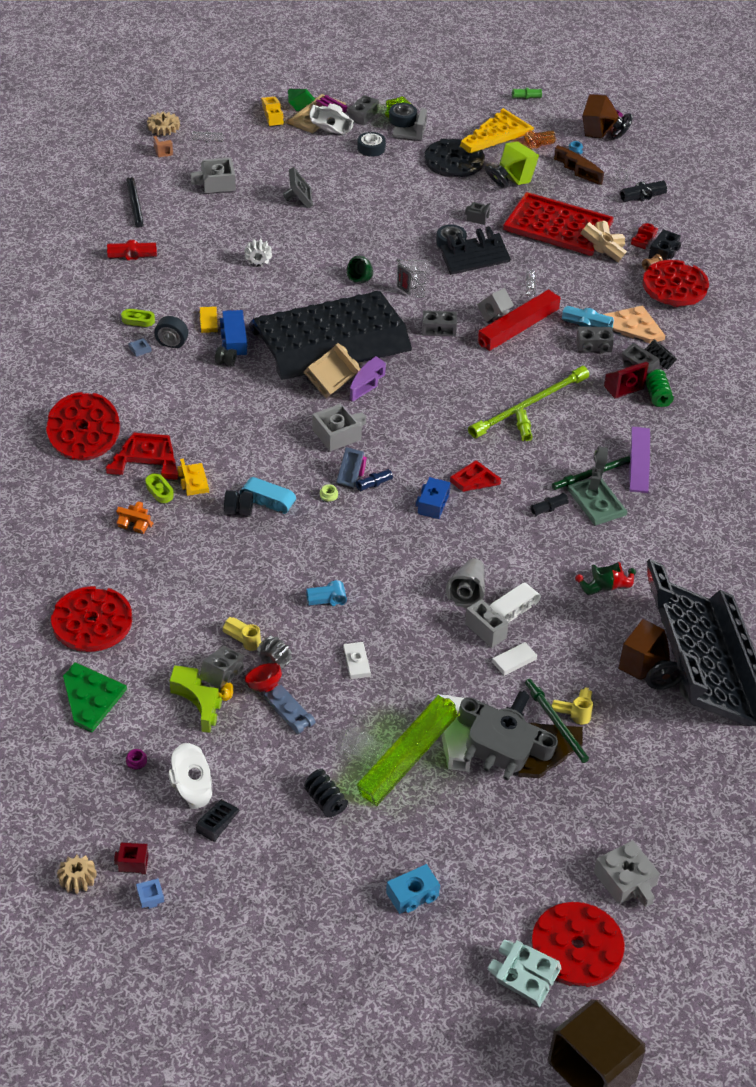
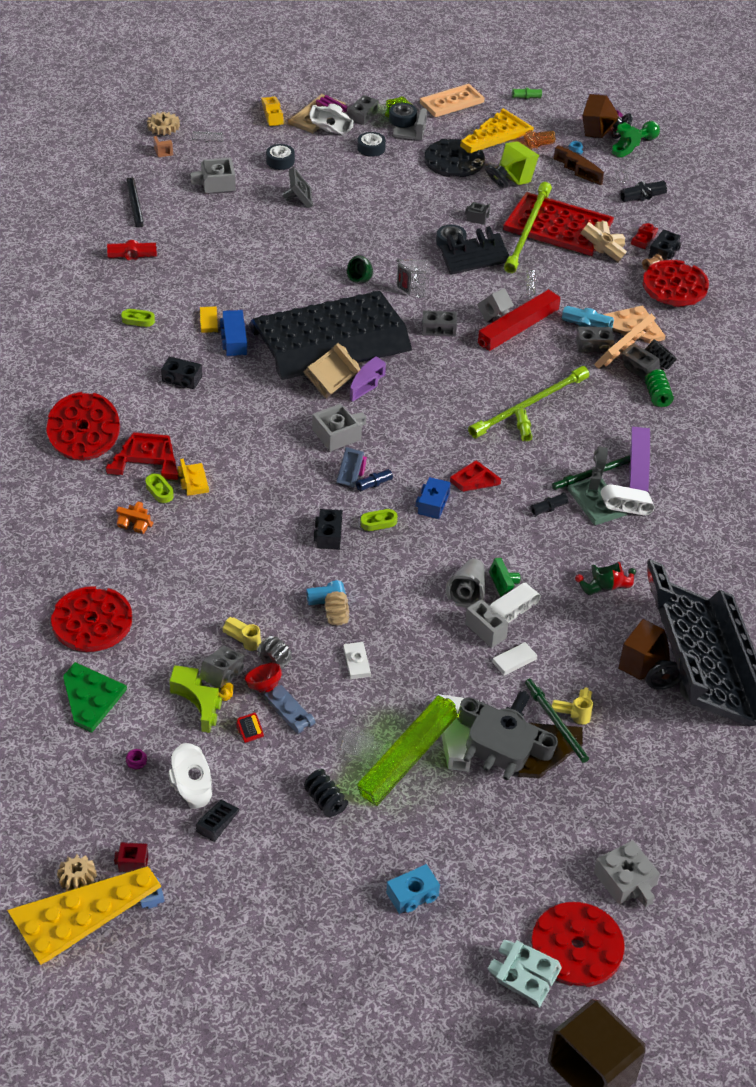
sand blue tile [128,338,152,357] -> none
black wheel [154,316,189,349] -> none
pearl dark grey wheel [215,346,237,366] -> none
black wheel [224,490,253,516] -> none
medium azure beam [240,477,296,514] -> none
white gear [244,239,272,267] -> none
green slope [288,89,315,111] -> none
yellowish green plate [320,484,338,501] -> none
dark red slope [604,362,649,399] -> none
none -> yellow wing [7,866,161,965]
none -> black brick [161,356,202,389]
none -> slope [236,713,264,743]
none -> black wheel [266,144,295,170]
none -> black brick [314,509,343,550]
none -> tan gear [325,591,349,626]
none -> lime plate [360,509,398,531]
none -> light nougat plate [420,84,485,117]
none -> green tile [489,558,521,597]
none -> lime hose [504,182,552,274]
none -> light nougat plate [594,313,656,368]
none -> white beam [601,485,655,515]
none -> green piece [611,121,660,157]

